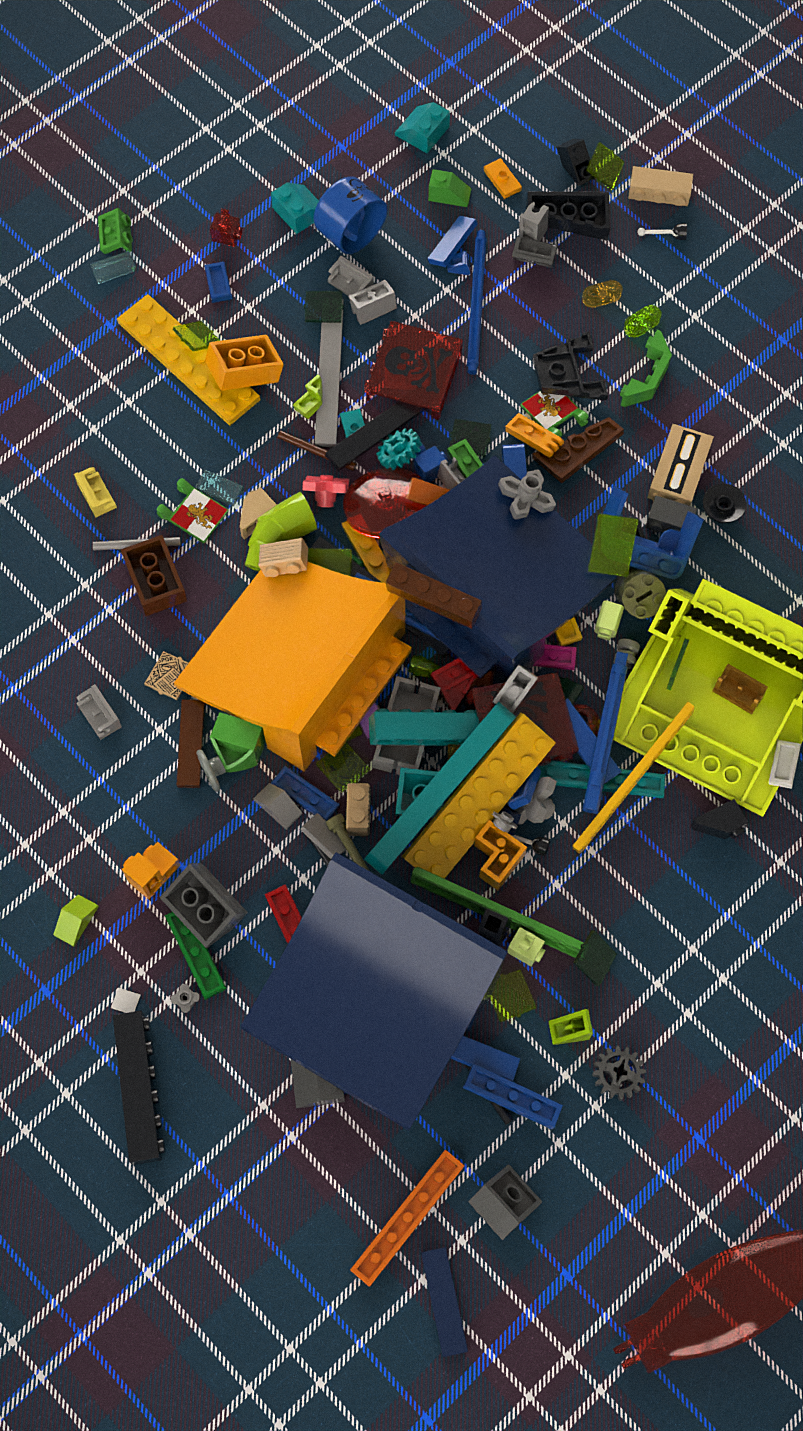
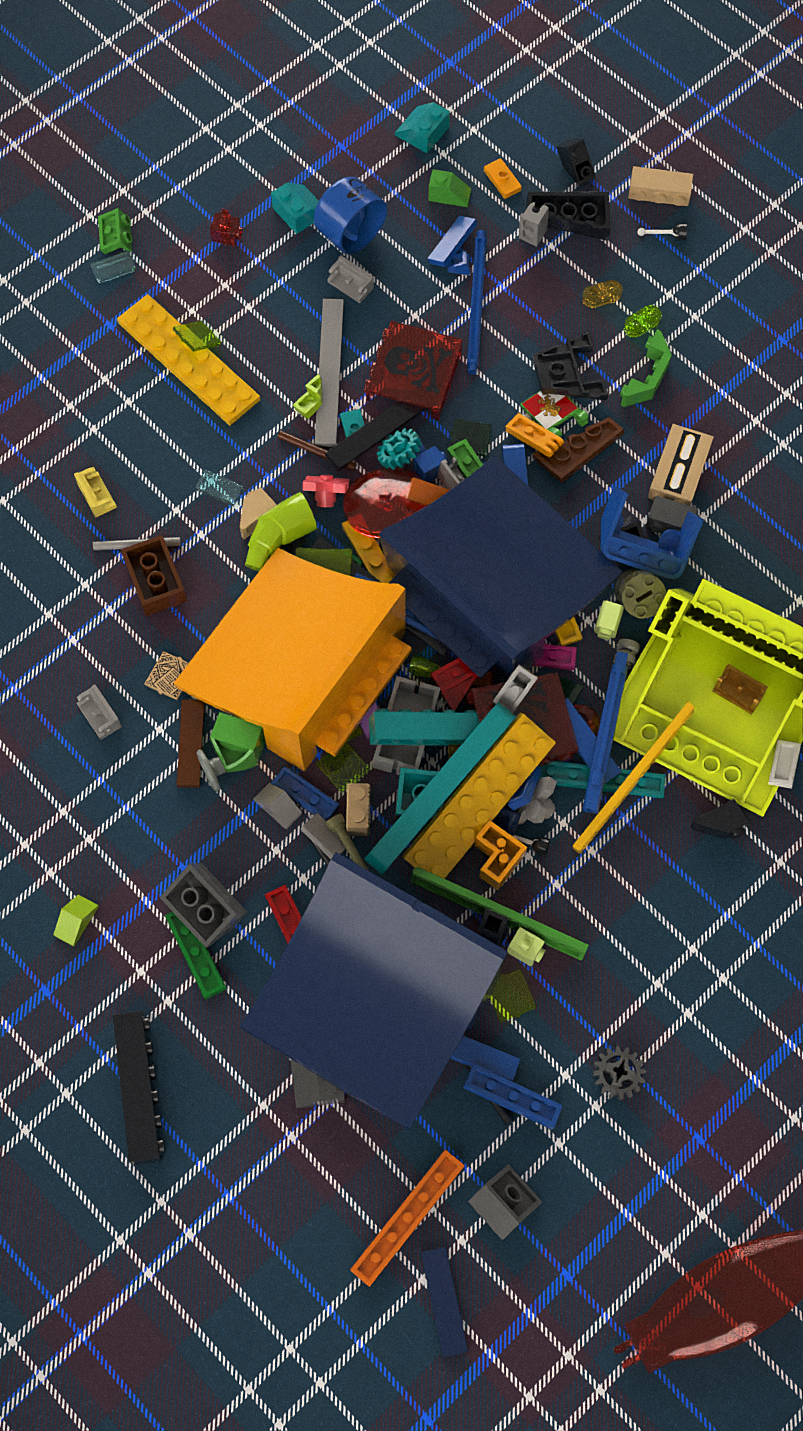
white sticker [111,988,141,1013] -> none
light orange brick [122,842,181,900] -> none
flag [156,478,229,543] -> none
light grey plate [171,984,200,1013] -> none
blue tile [204,261,232,303] -> none
light orange brick [205,335,284,391] -> none
tan brick [258,538,308,577] -> none
clear green piece [303,291,344,323] -> none
light grey hinge [349,280,397,325] -> none
reddish brown brick [385,562,482,629] -> none
light grey plate [492,811,518,833] -> none
light grey plant [498,470,556,519] -> none
dark grey hinge [512,236,558,268] -> none
lime slope [549,1009,593,1045] -> none
clear green piece [573,930,617,986] -> none
clear neon green piece [586,142,624,190] -> none
clear neon green piece [588,513,639,577] -> none
clear green piece [667,638,689,690] -> none
black dish [703,483,746,523] -> none

